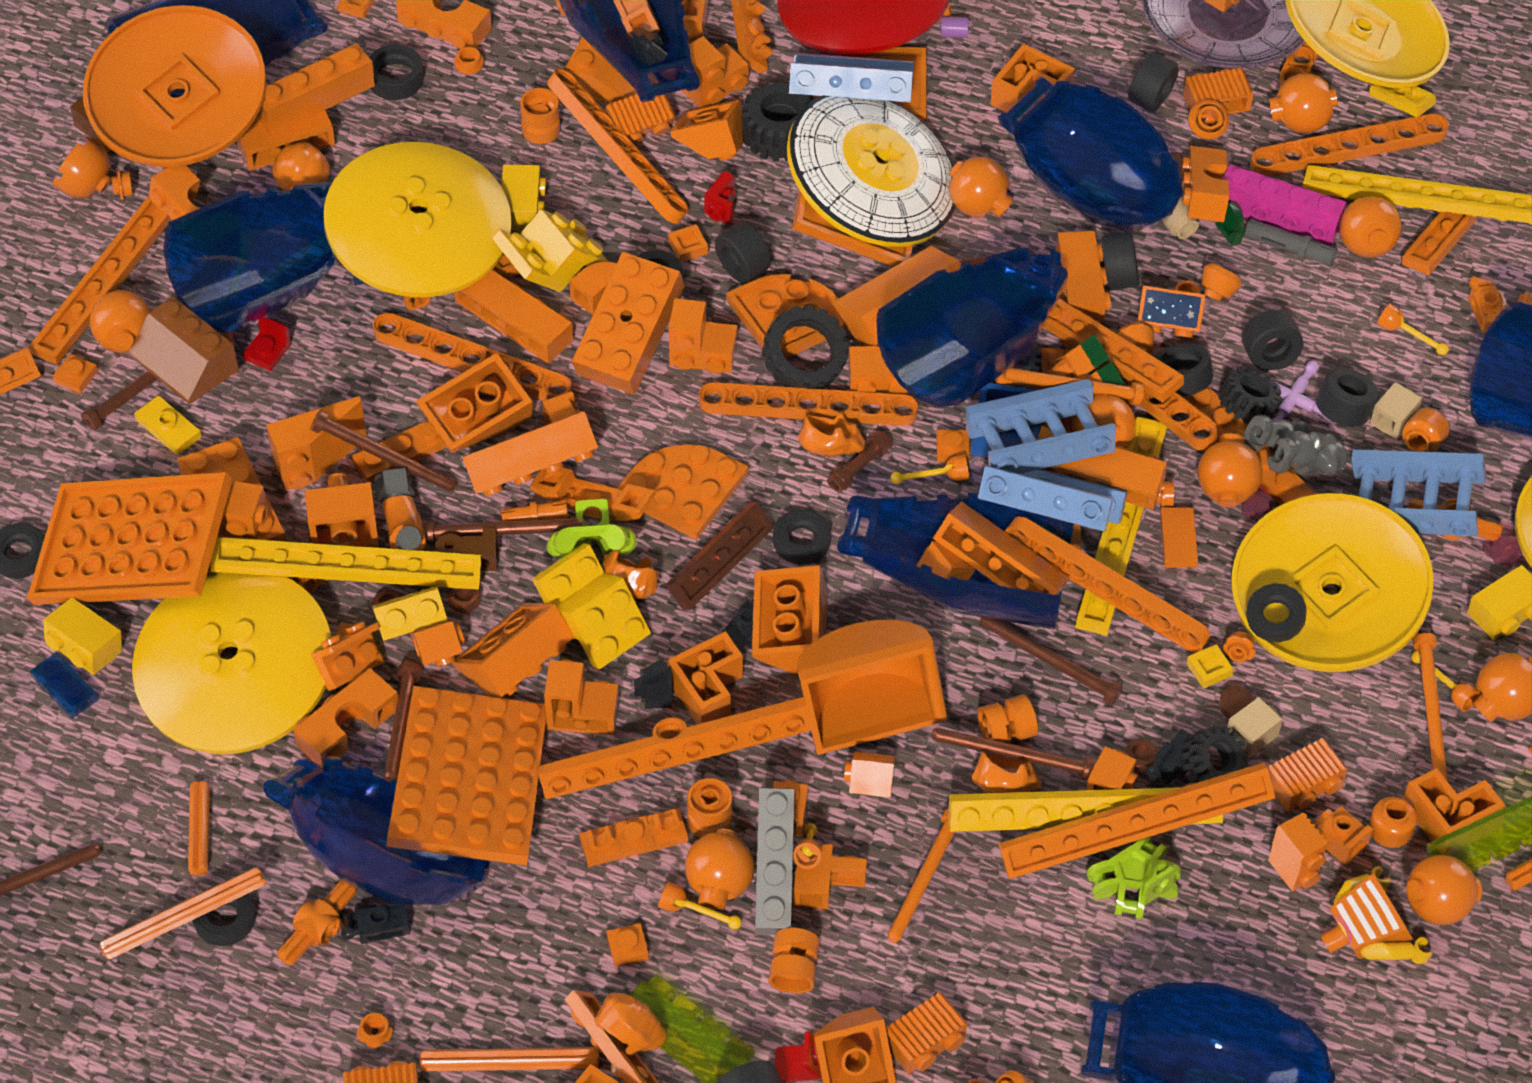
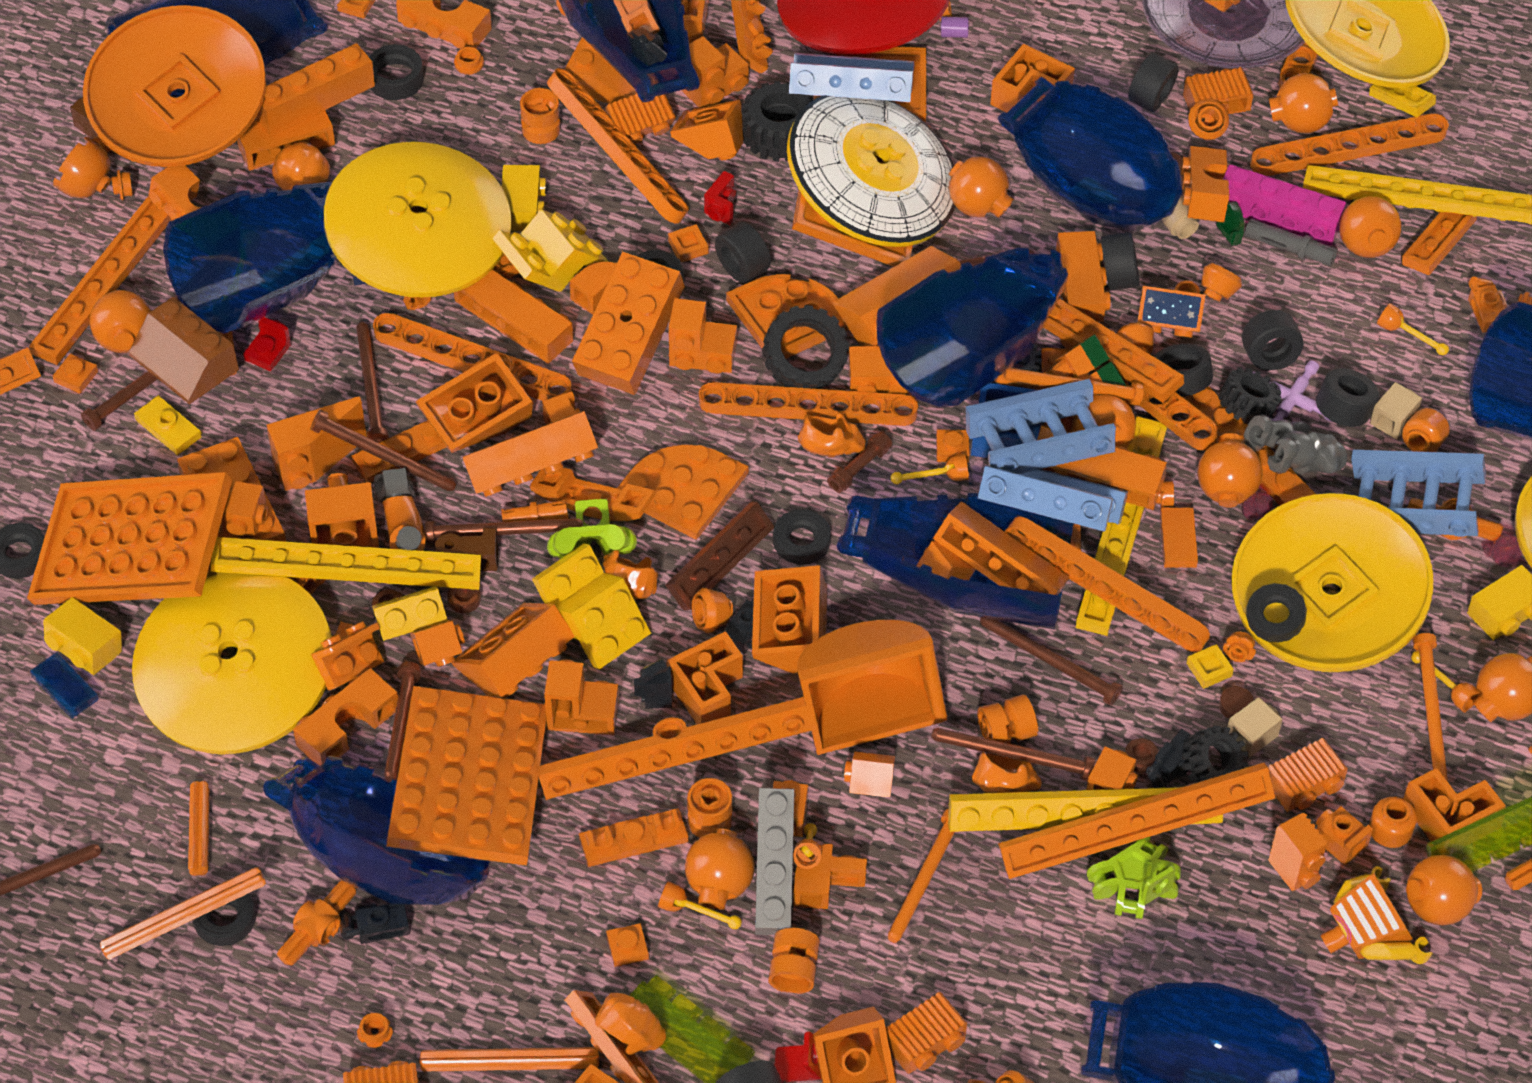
none -> copper bar [356,321,390,443]
none -> orange cone [692,588,733,633]

